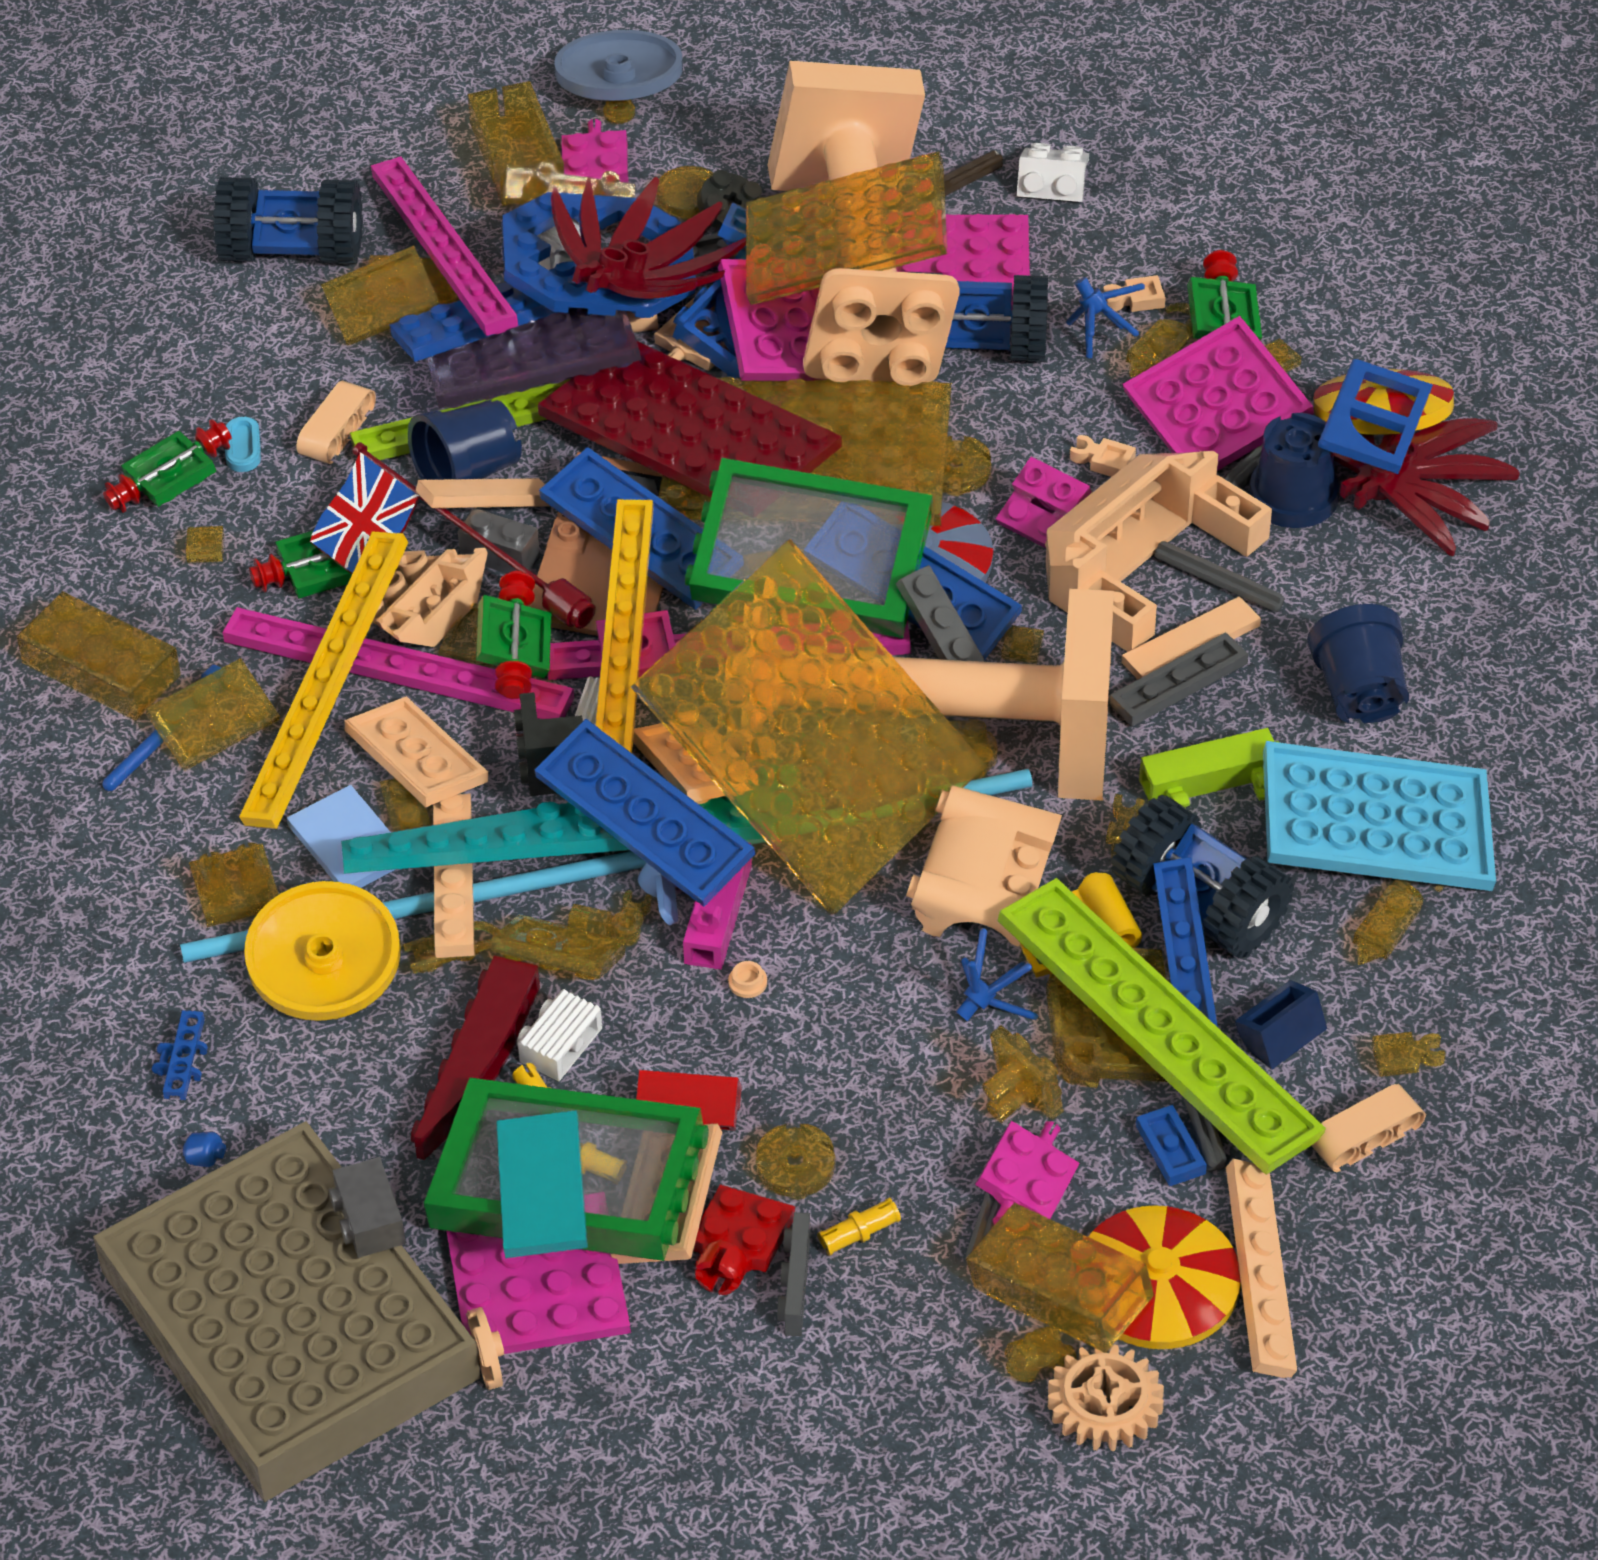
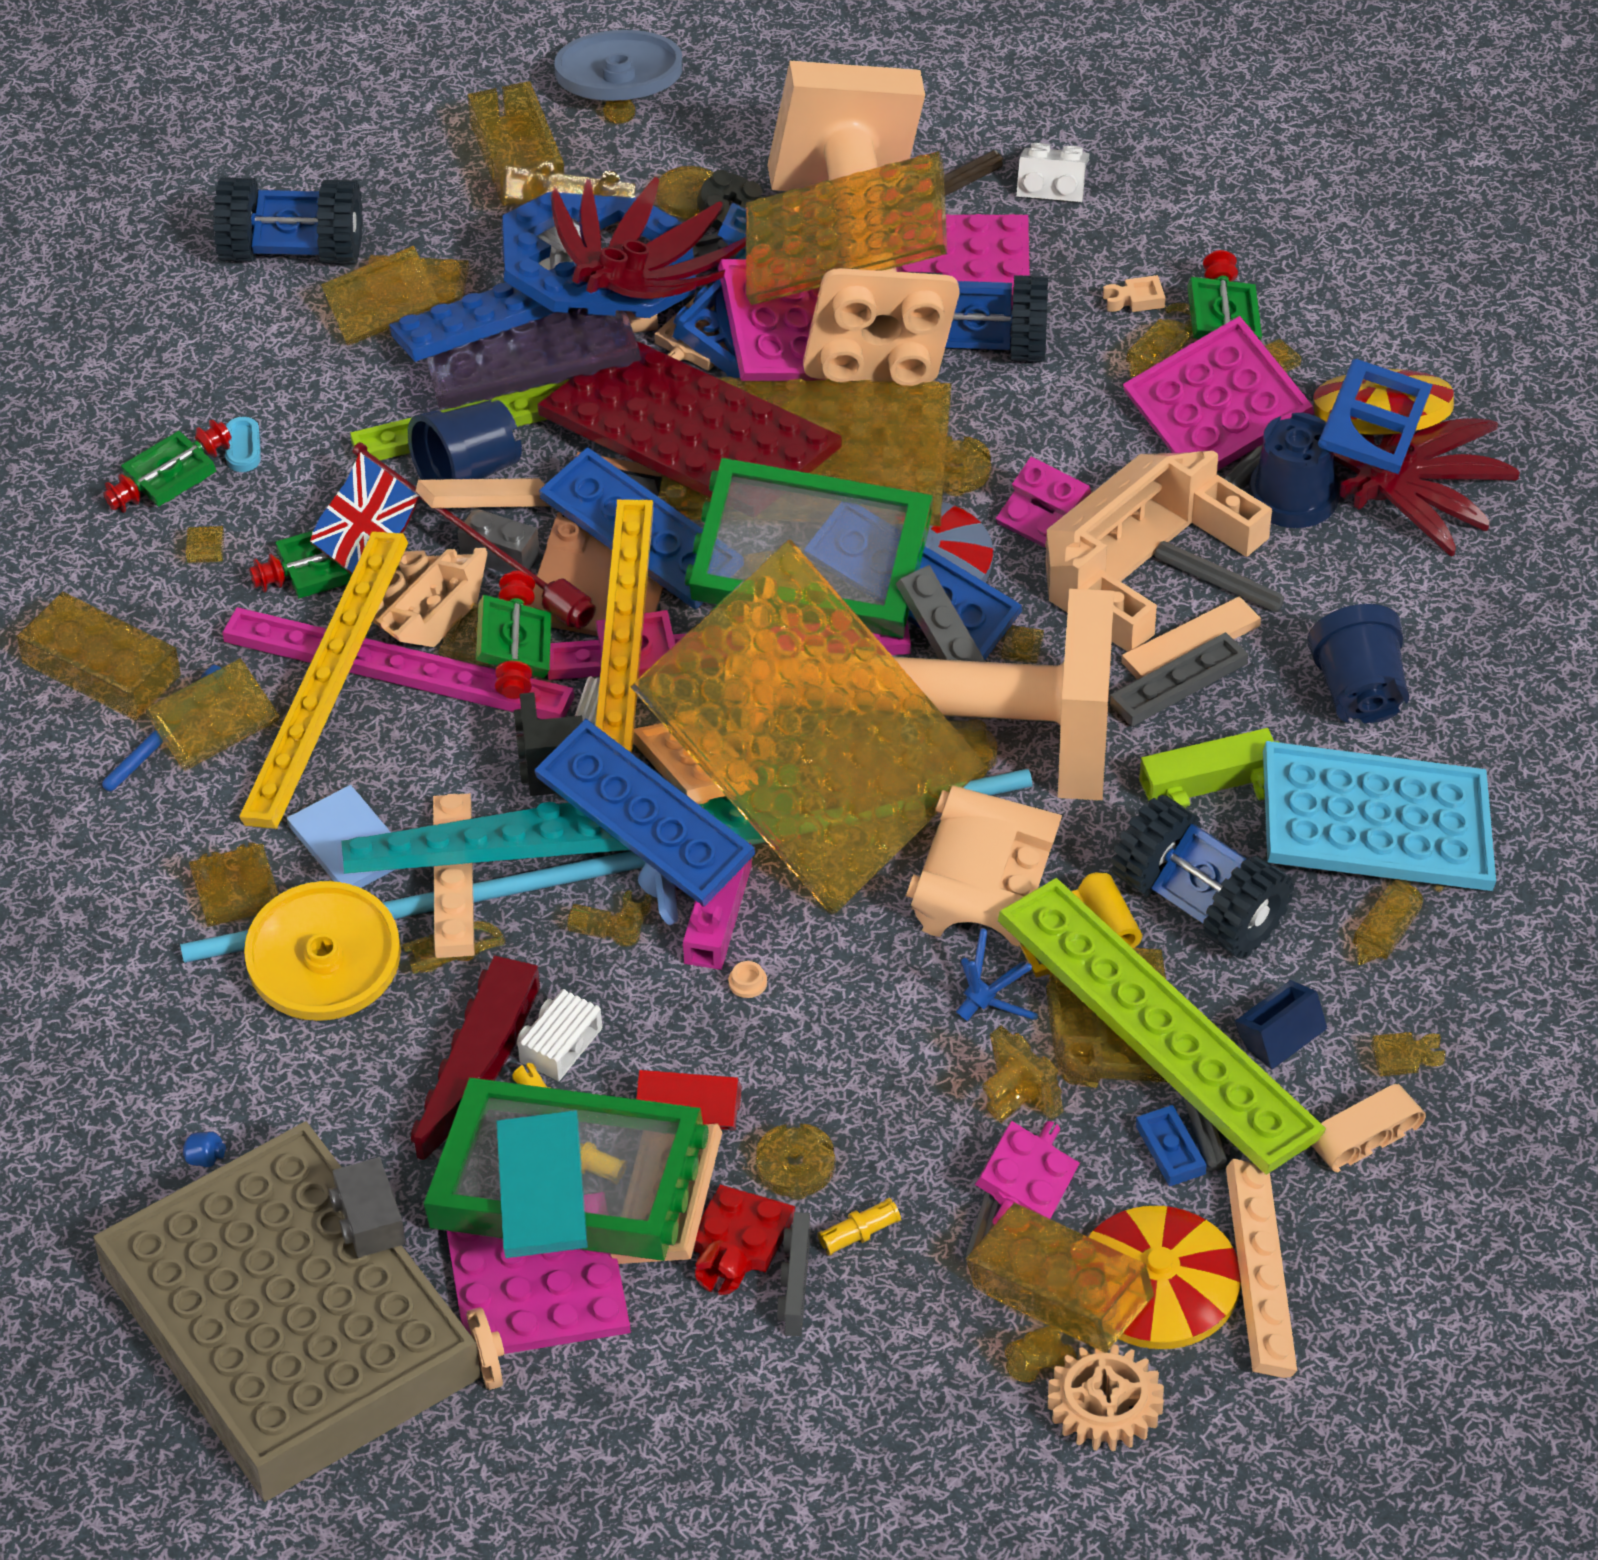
blue piece [152,1010,208,1100] -> none
light nougat beam [296,380,376,464] -> none
light nougat tile [344,696,488,807] -> none
dark pink plate [371,156,518,336] -> none
clear yellow plate [380,778,431,832] -> none
clear yellow plate [491,914,627,980] -> none
dark pink plate [562,119,629,196] -> none
blue plant [1066,277,1145,359] -> none
light nougat plate [1070,435,1136,477] -> none
clear yellow plate [1106,794,1145,858] -> none
blue plate [1153,857,1218,1027] -> none

